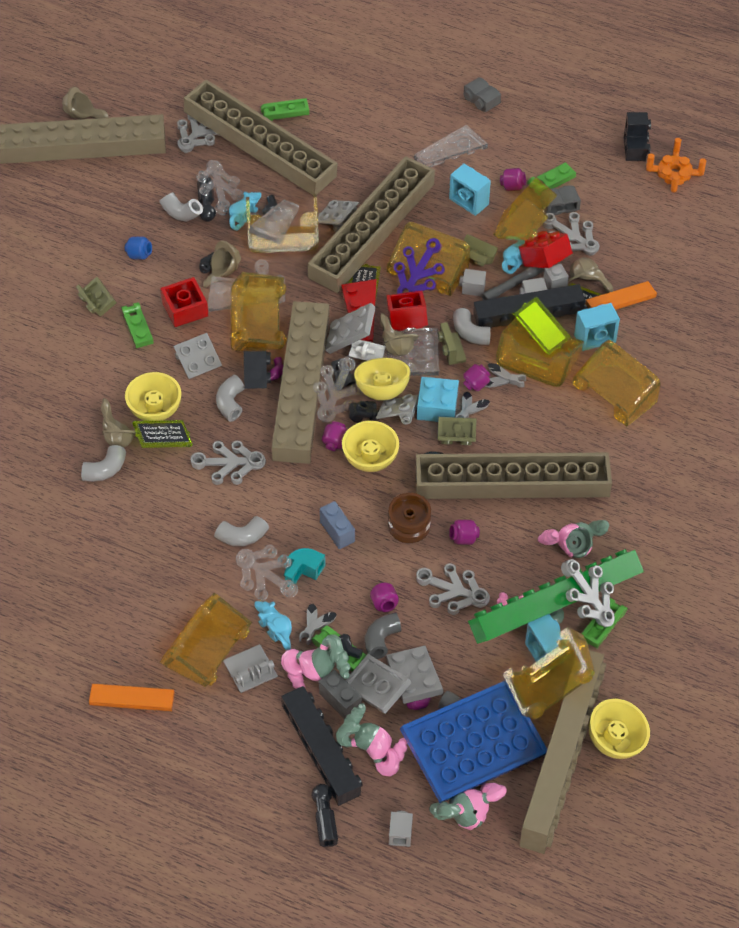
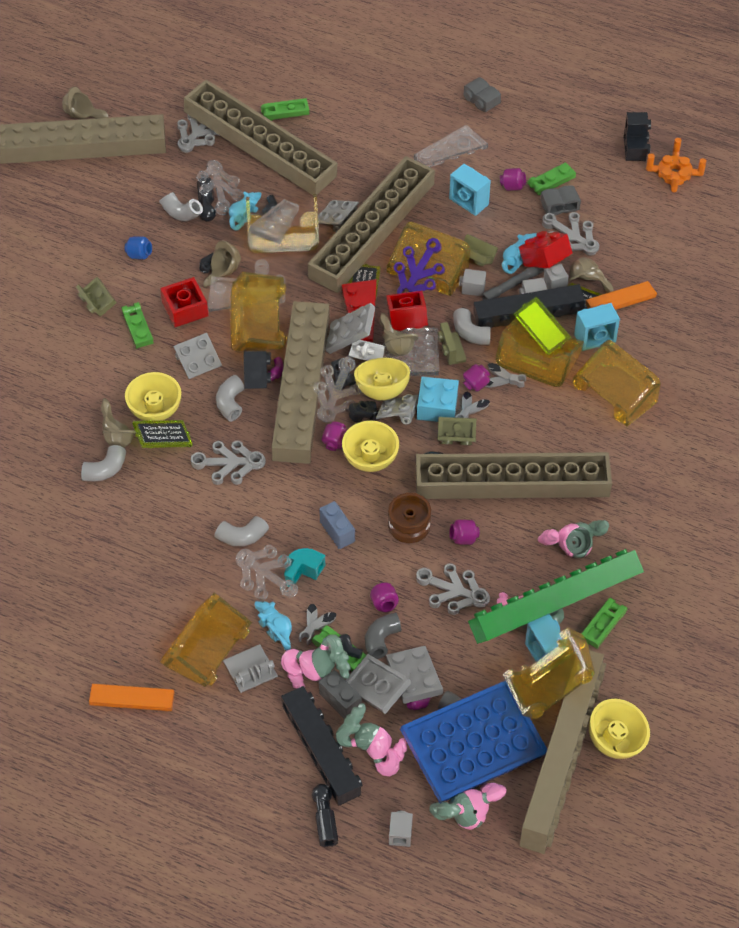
clear yellow windscreen [493,177,557,241] -> none
light grey plant [561,559,615,627] -> none

